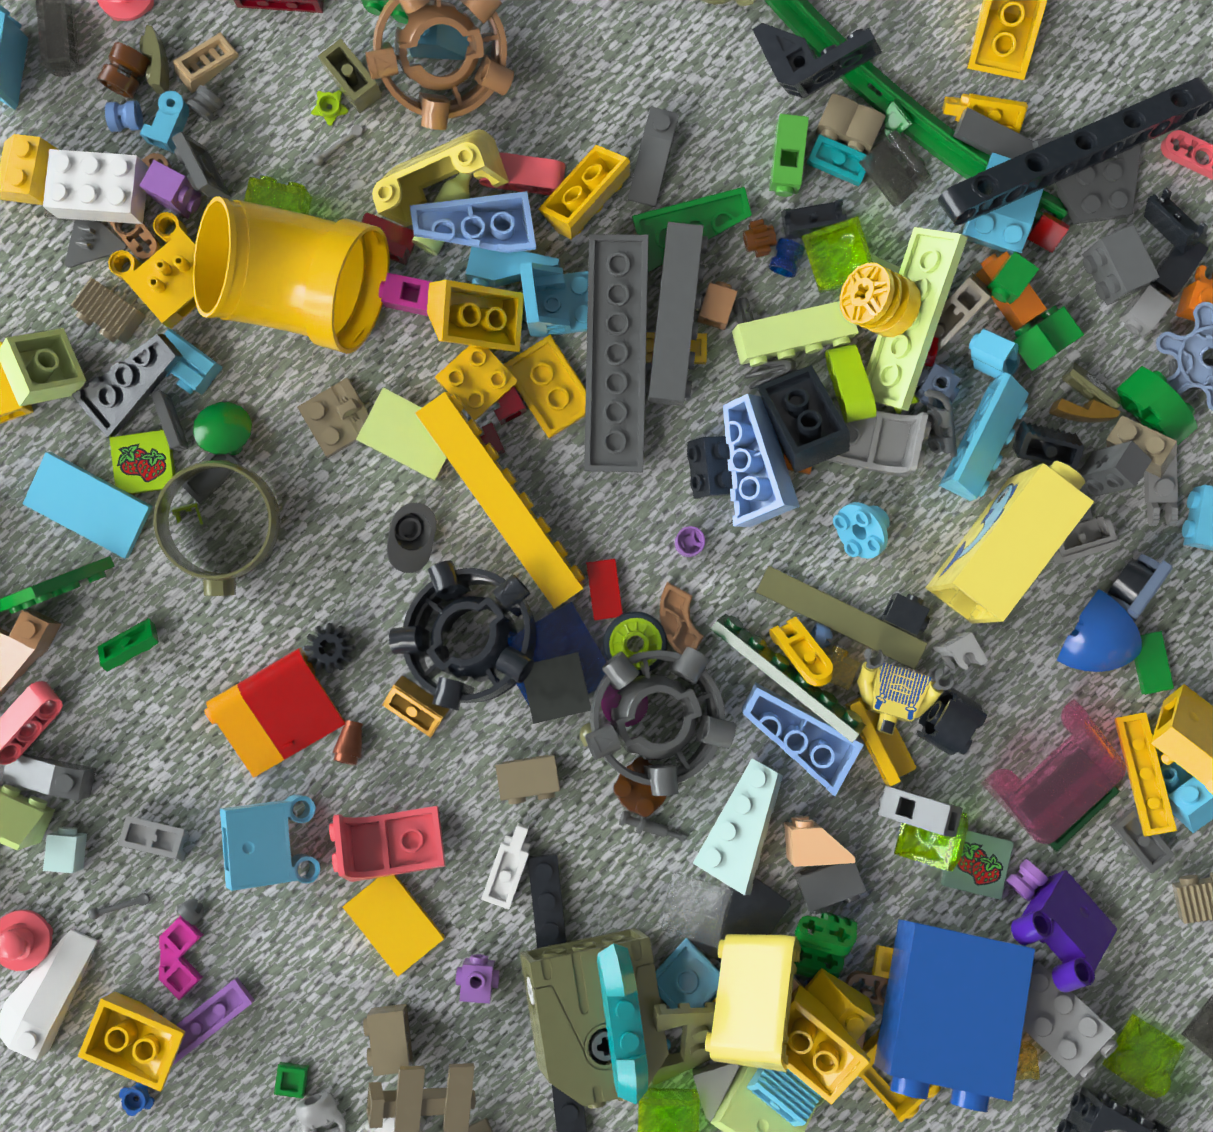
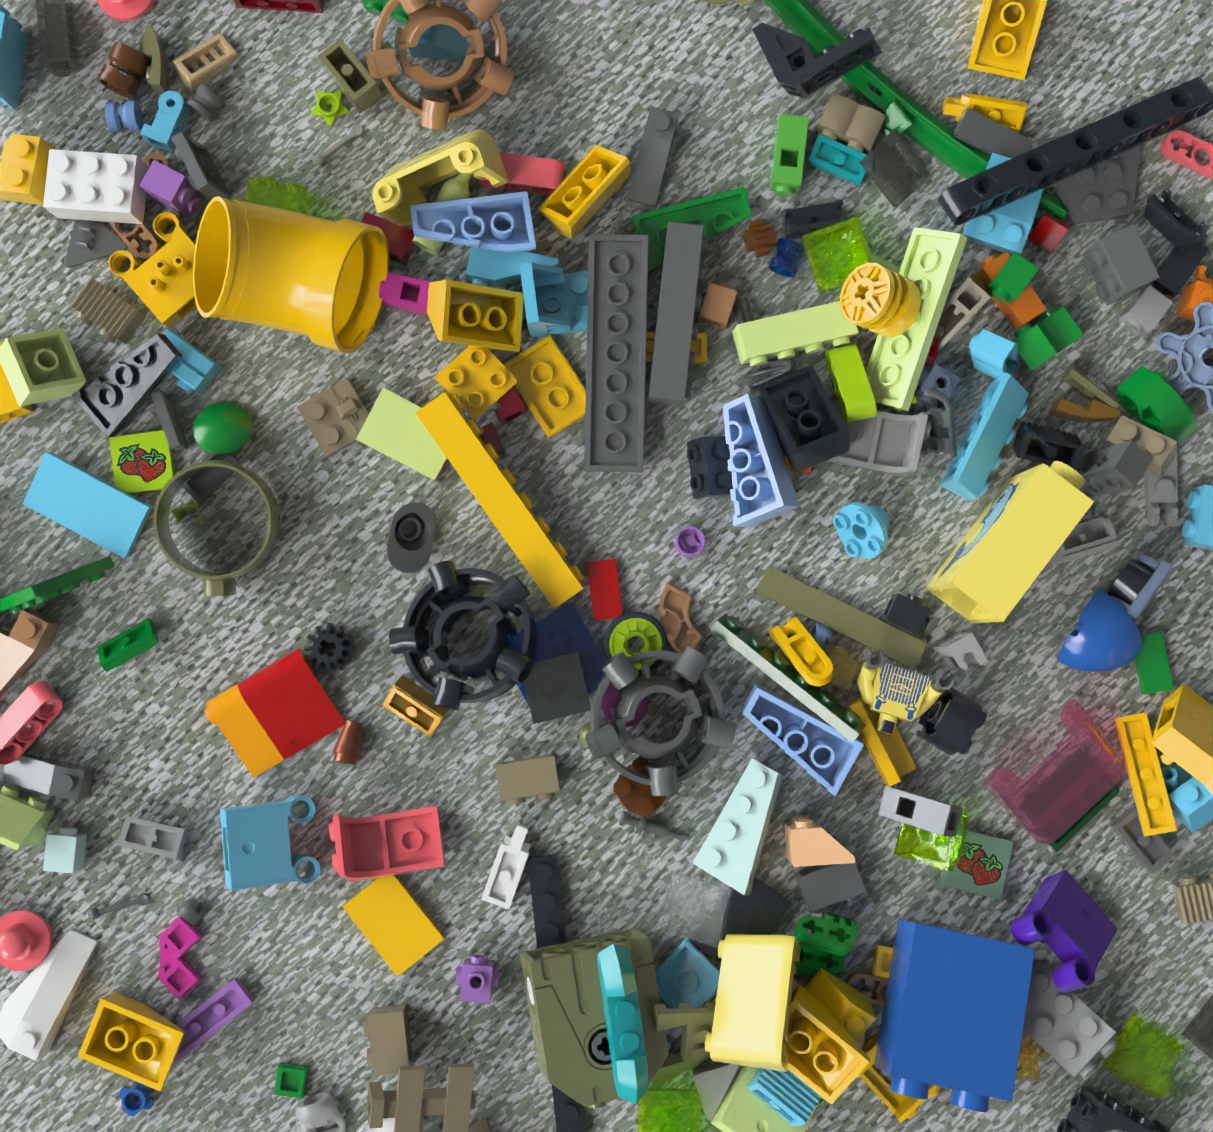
medium lavender wheel [1005,859,1049,902] -> none

